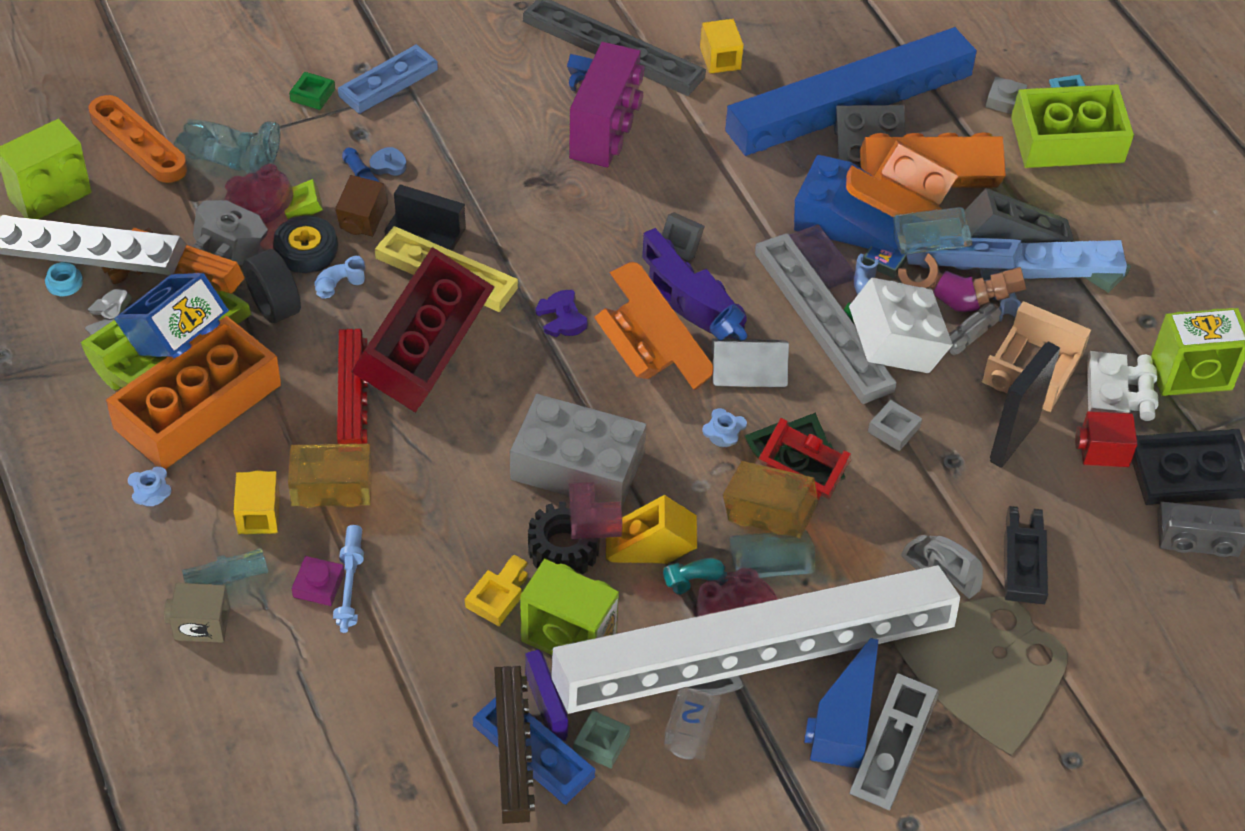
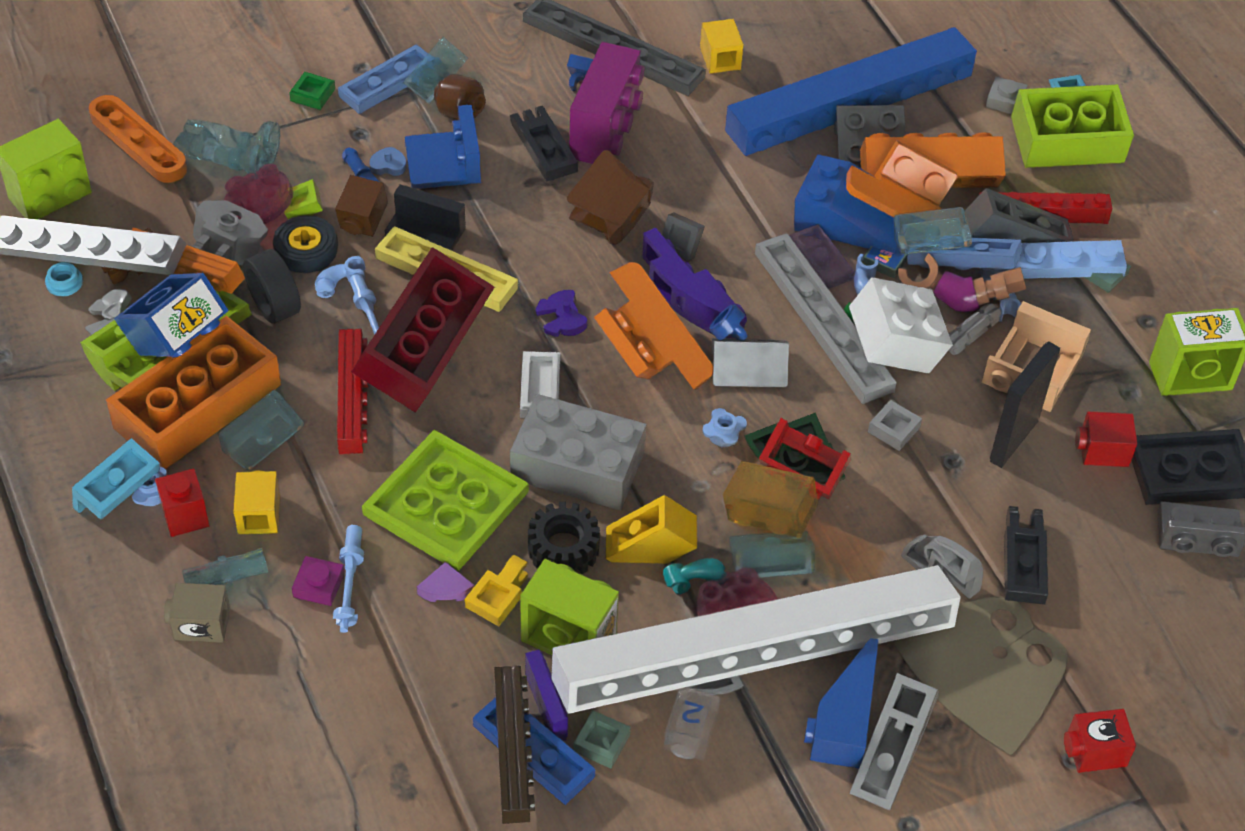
clear yellow brick [288,444,372,508] -> none
clear pink piece [569,482,622,539] -> none
white plate [1087,351,1158,421] -> none
none -> medium azure panel [72,438,160,520]
none -> red brick [155,468,210,537]
none -> clear light blue slope [219,390,304,471]
none -> light blue piece [349,274,379,335]
none -> lime plate [362,429,529,572]
none -> clear light blue slope [403,37,468,104]
none -> blue bracket [405,105,481,189]
none -> medium lavender tile [417,562,474,602]
none -> reddish brown head [434,74,486,120]
none -> black hinge [510,106,578,182]
none -> white tile [520,351,560,418]
none -> reddish brown piece [567,150,654,245]
none -> red piece [979,192,1113,224]
none -> red brick [1064,709,1136,773]

